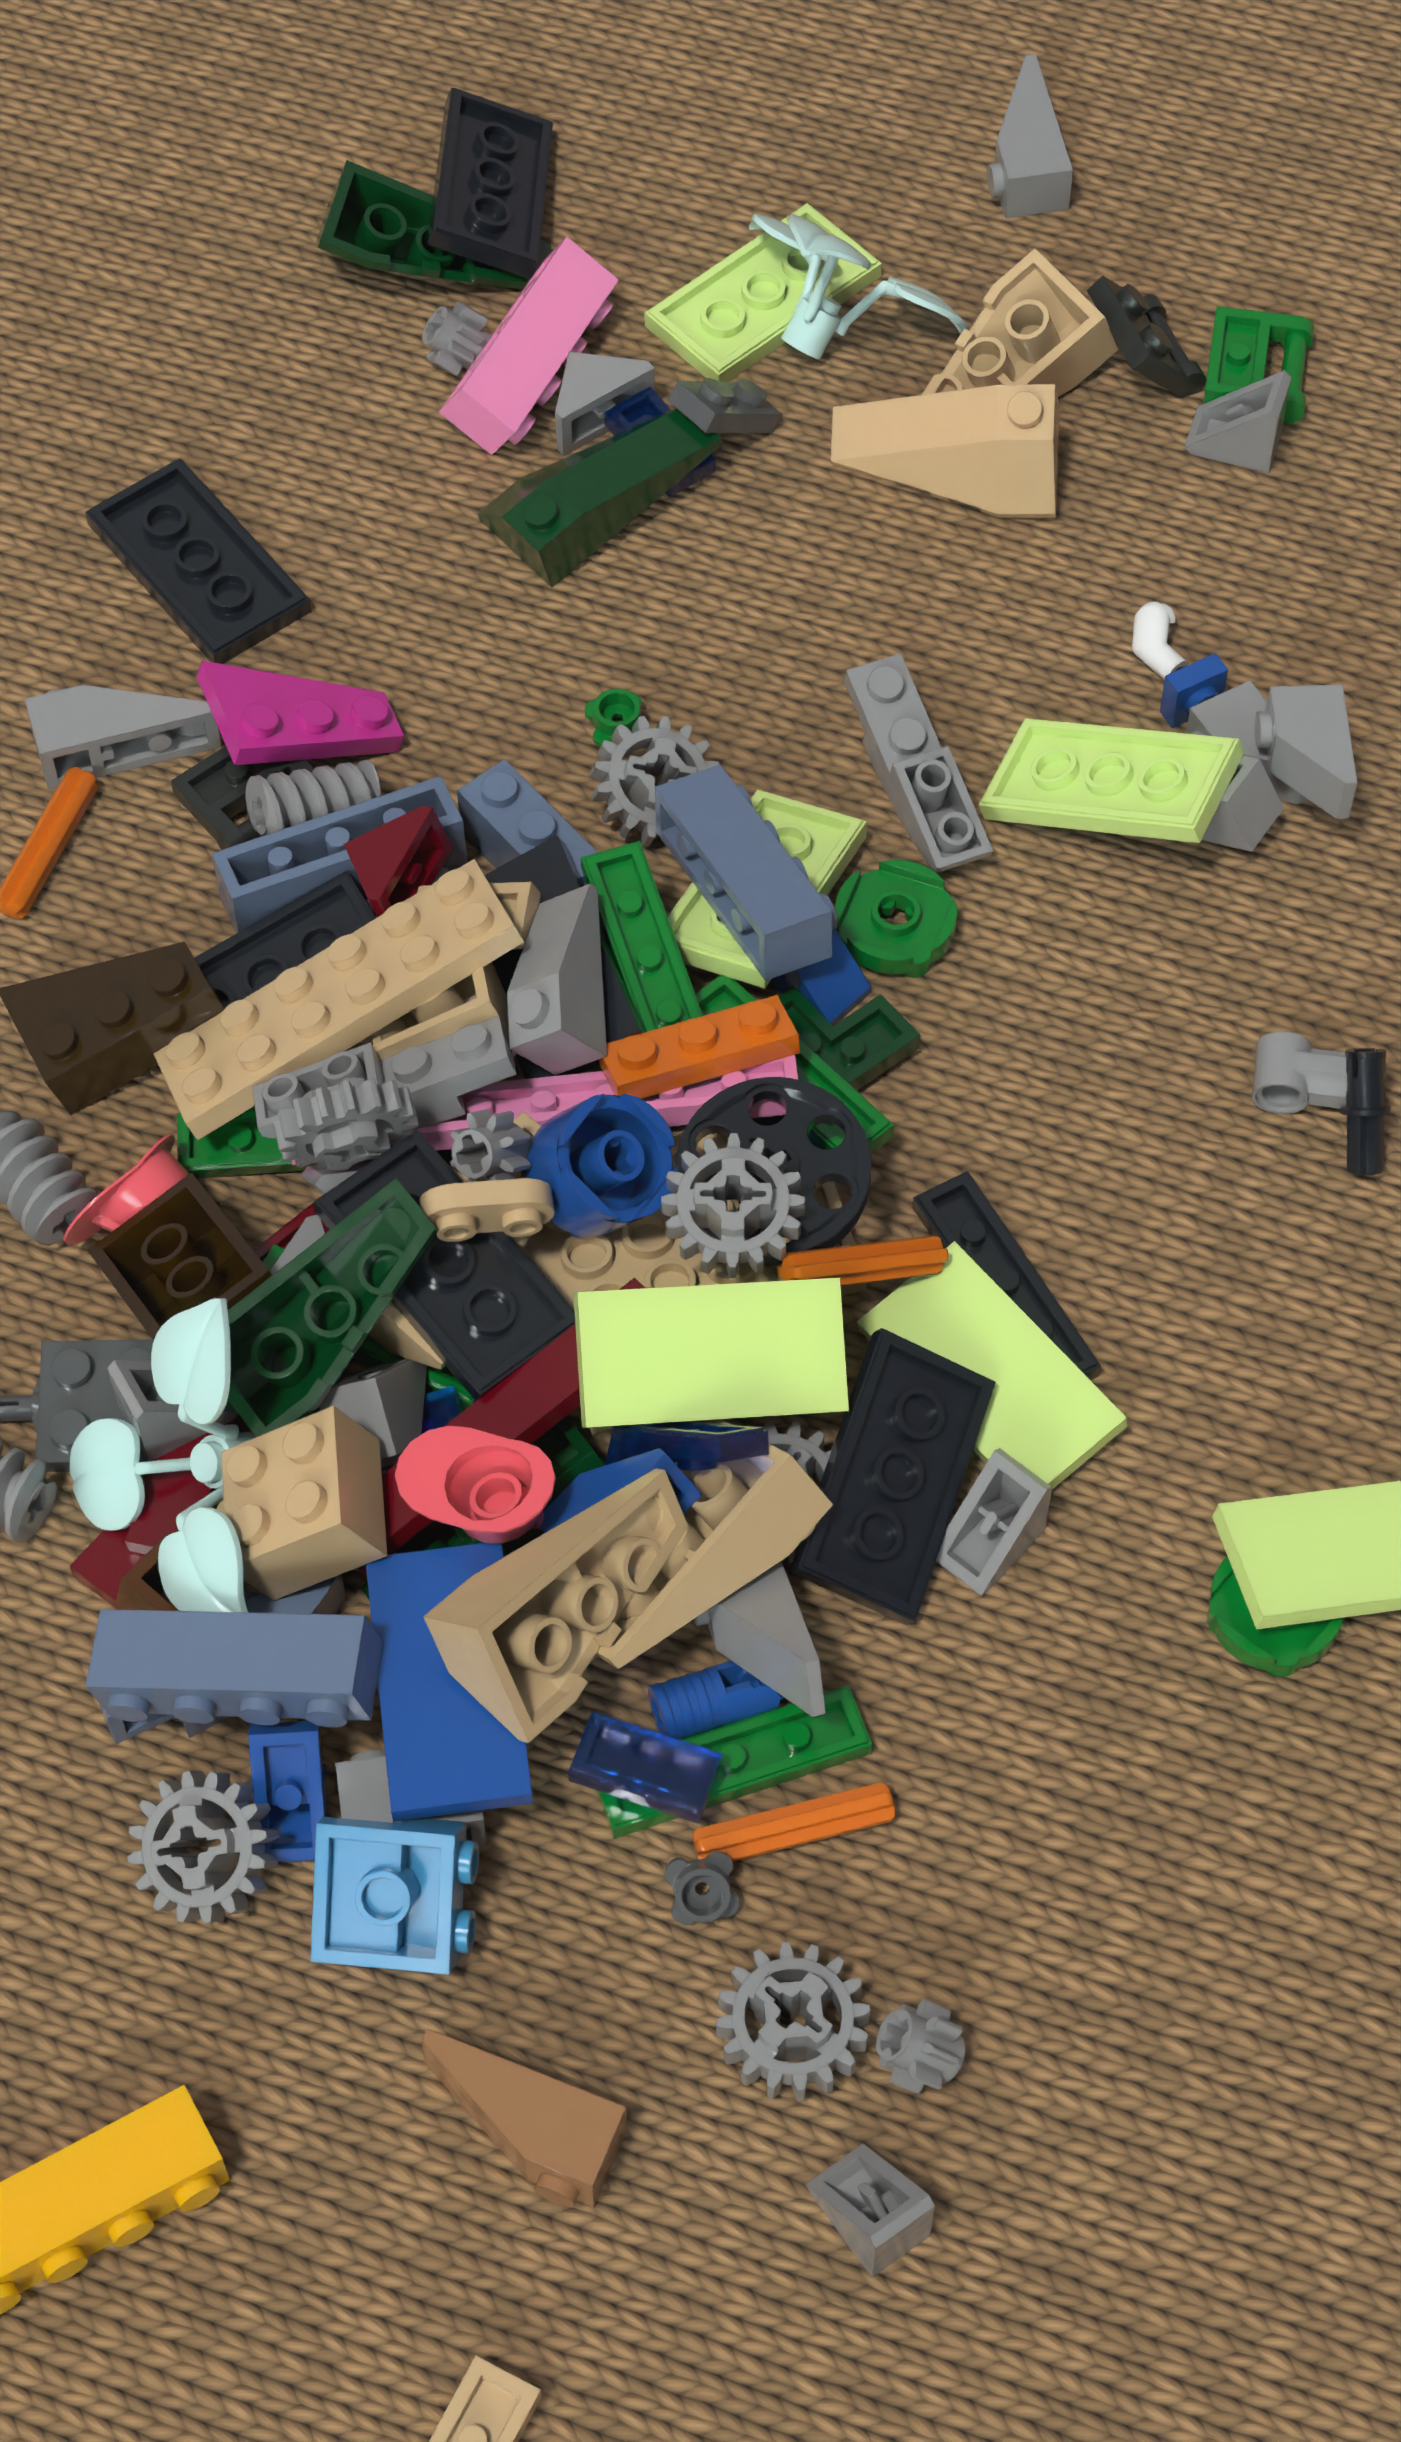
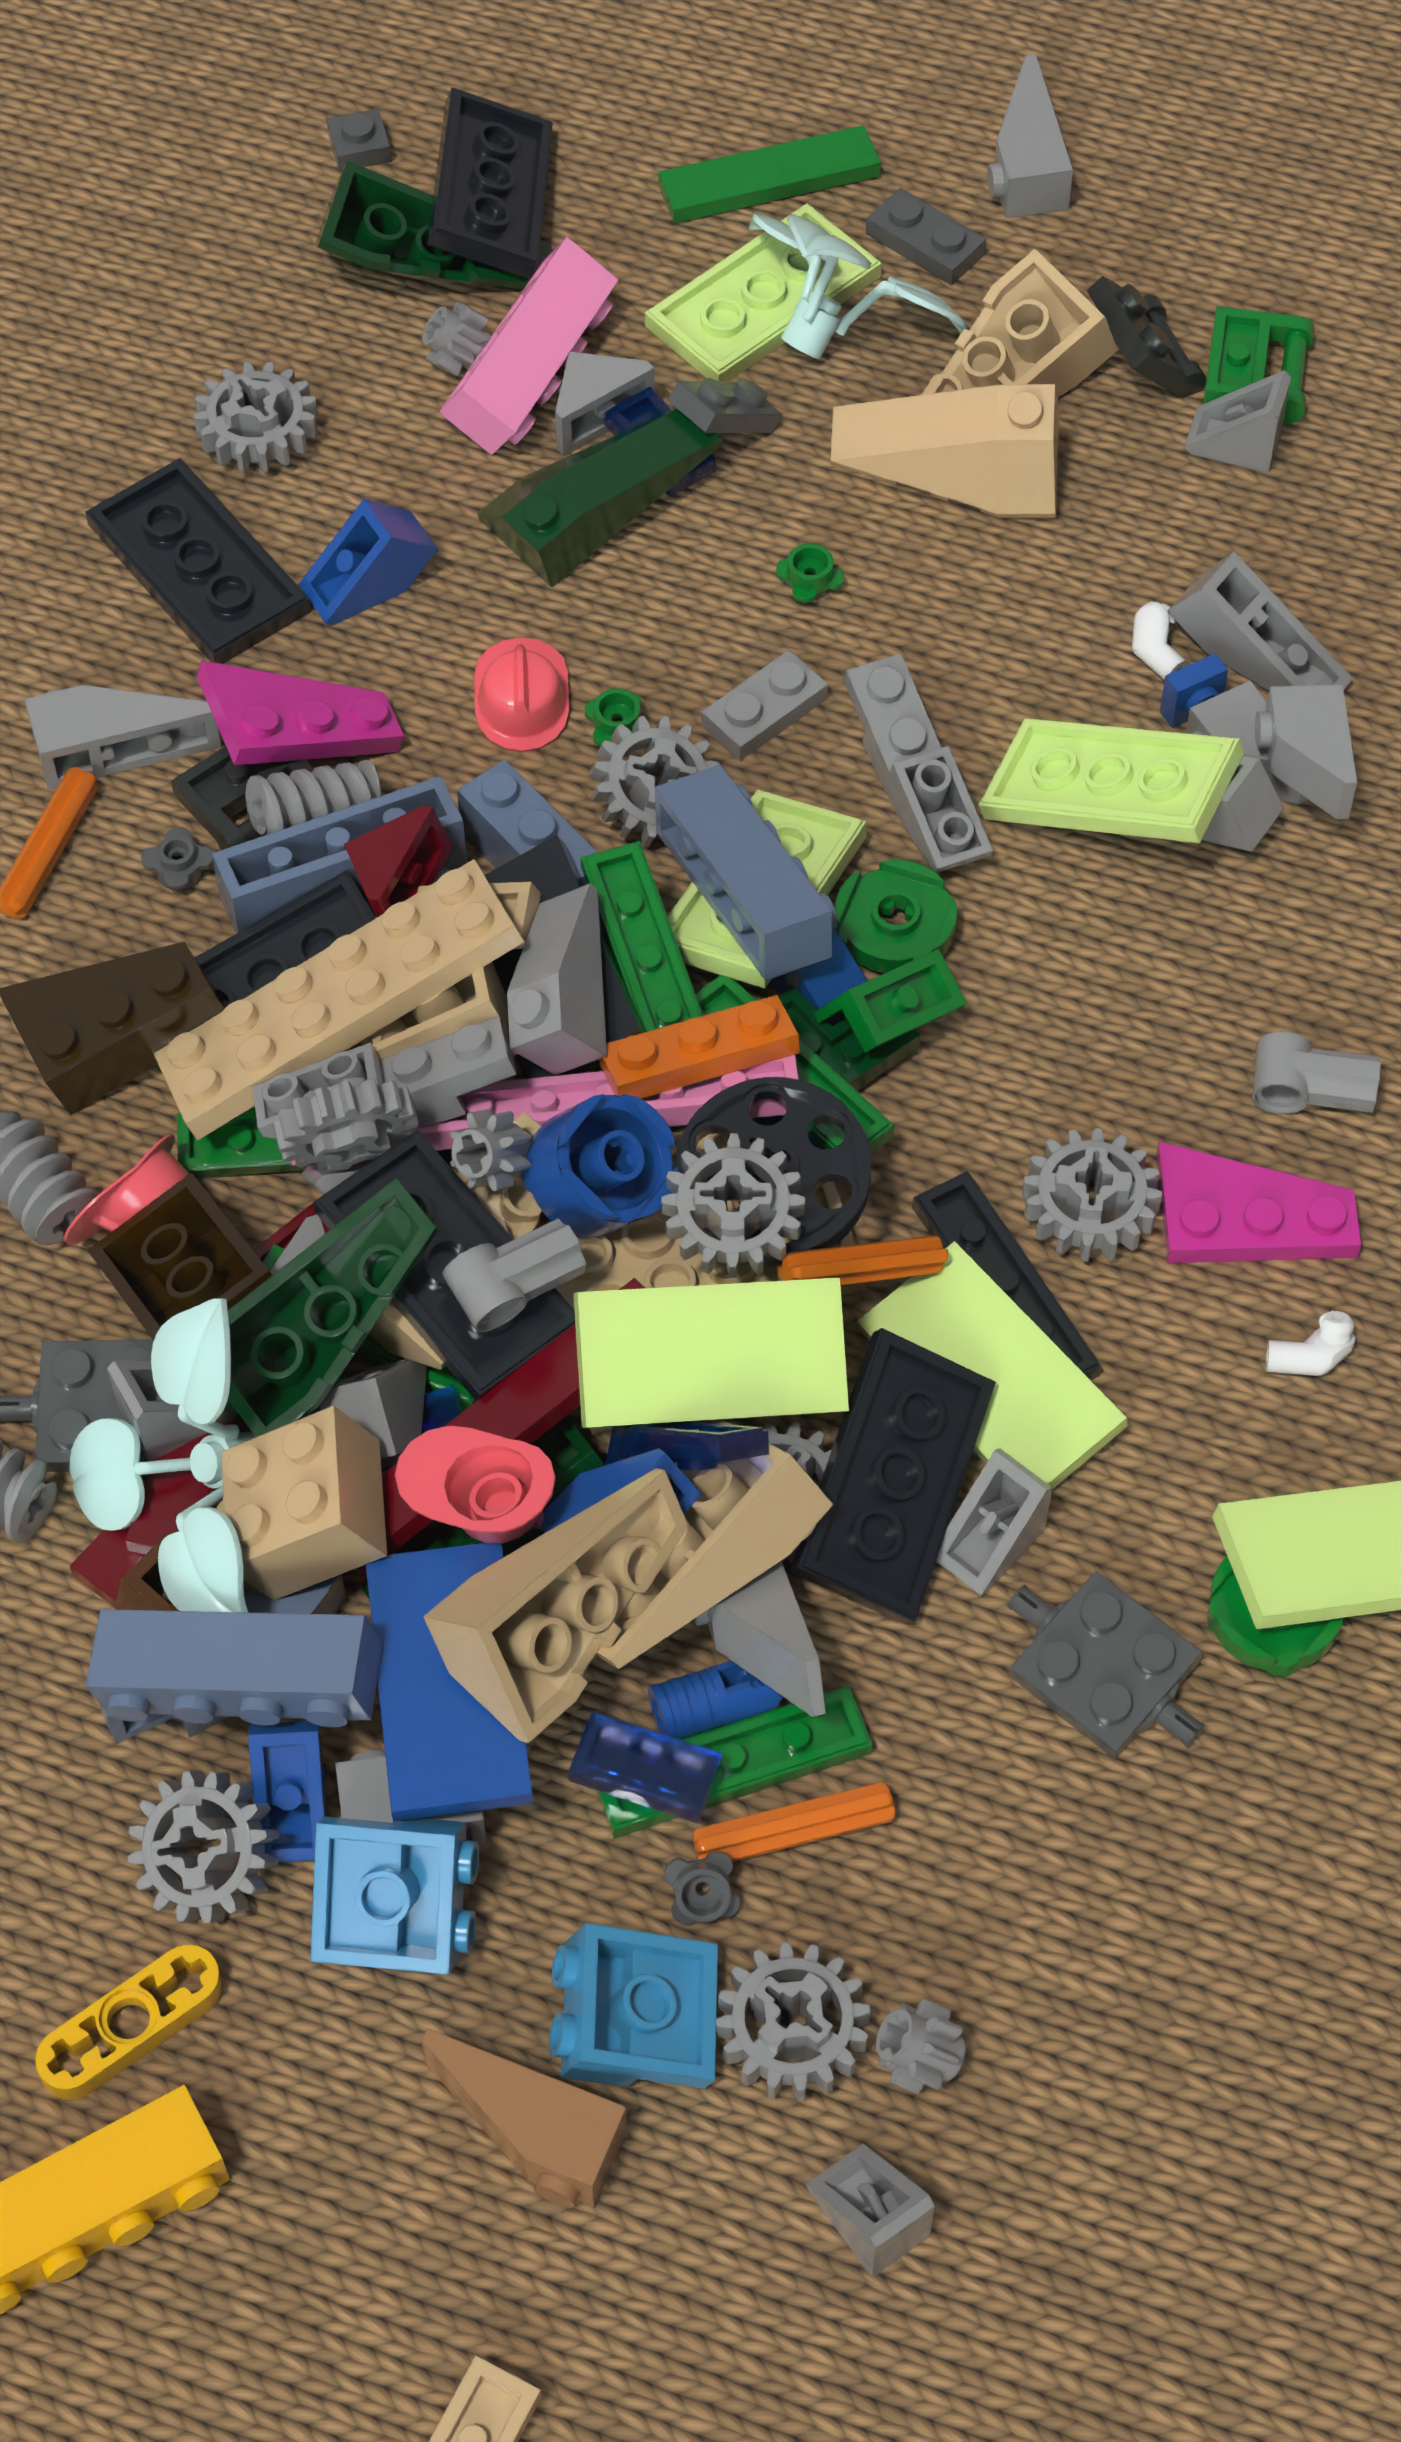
tan plate [420,1178,554,1242] -> none
black axle [1340,1048,1391,1176] -> none
none -> yellow beam [35,1945,222,2100]
none -> dark grey plate [141,827,213,891]
none -> light grey gear [193,362,318,472]
none -> blue slope [298,498,438,625]
none -> dark grey plate [326,109,391,172]
none -> light grey piece [442,1218,587,1332]
none -> coral piece [474,637,569,752]
none -> dark azure plate [549,1923,718,2089]
none -> green tile [658,125,881,223]
none -> light grey plate [701,650,828,761]
none -> green plate [776,543,844,603]
none -> green panel [813,949,967,1053]
none -> dark grey plate [866,187,986,286]
none -> dark grey plate [1007,1570,1205,1760]
none -> light grey gear [1022,1128,1162,1262]
none -> dark pink wing [1156,1141,1361,1263]
none -> light grey slope [1168,552,1353,691]
none -> white arm [1266,1311,1356,1376]

